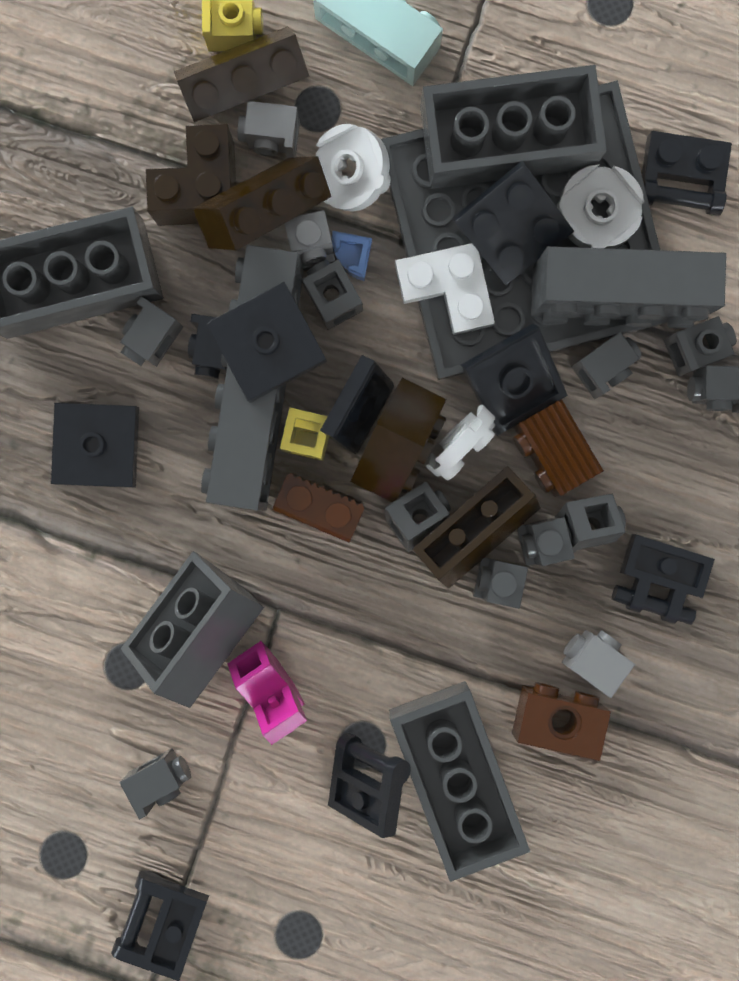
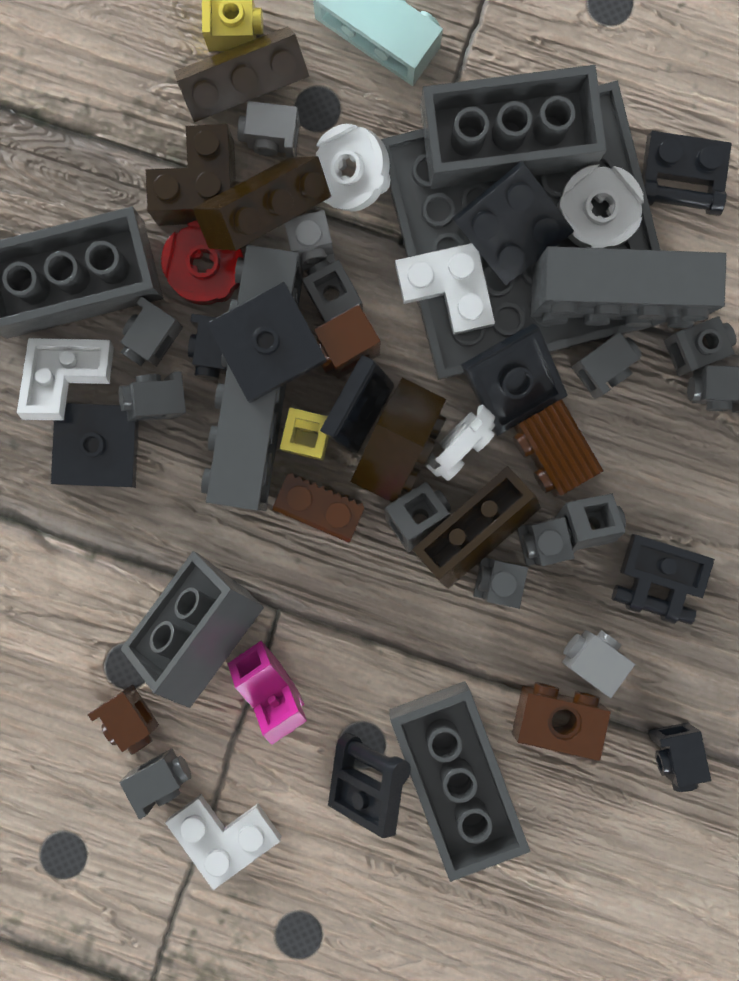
black plate [111,871,210,981] -> none
medium blue tile [332,231,372,281] -> none
none -> white plate [17,338,114,420]
none -> reddish brown brick [88,684,159,755]
none -> dark grey brick [118,371,186,421]
none -> red plate [161,221,244,305]
none -> white plate [165,794,282,890]
none -> reddish brown brick [314,304,381,379]
none -> black brick [648,722,711,792]

